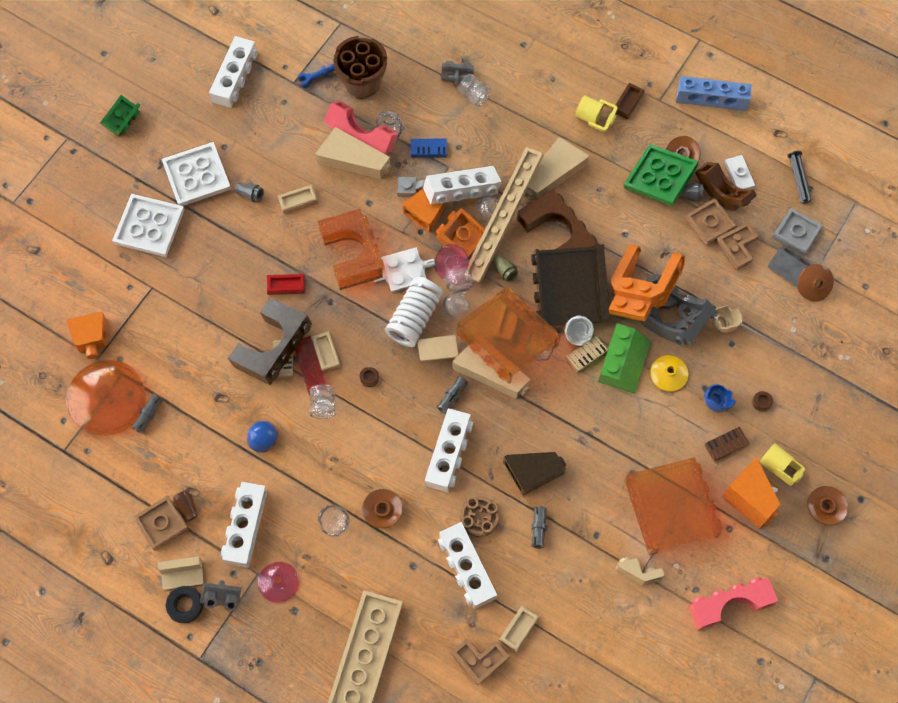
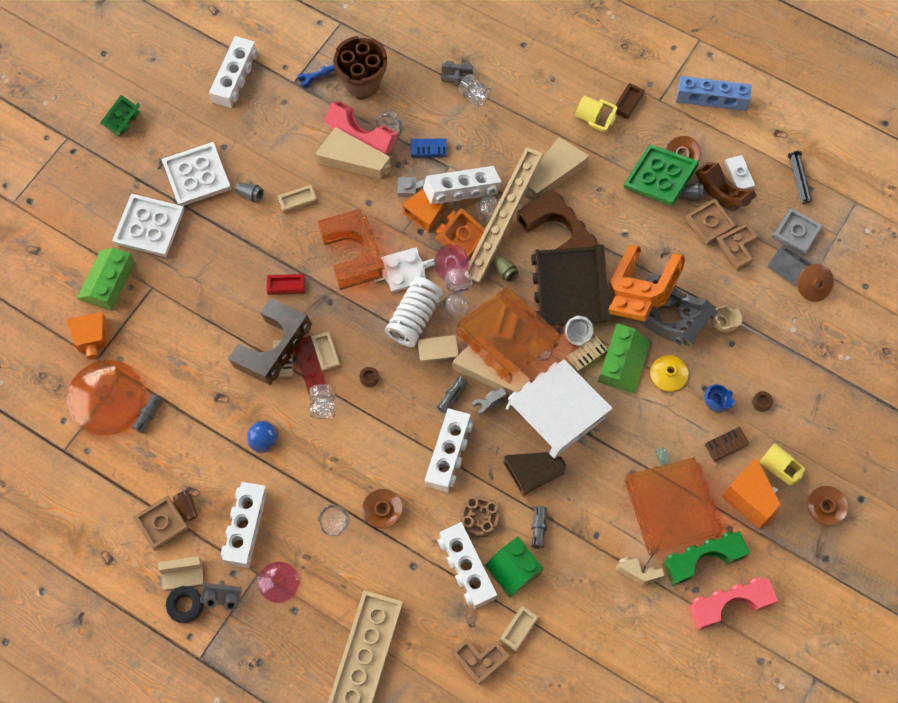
none -> bright green slope [77,248,135,311]
none -> light grey plate [472,388,506,416]
none -> green slope [485,536,543,597]
none -> white panel [506,359,613,459]
none -> clear light blue tile [655,446,671,467]
none -> green arch [663,531,750,586]

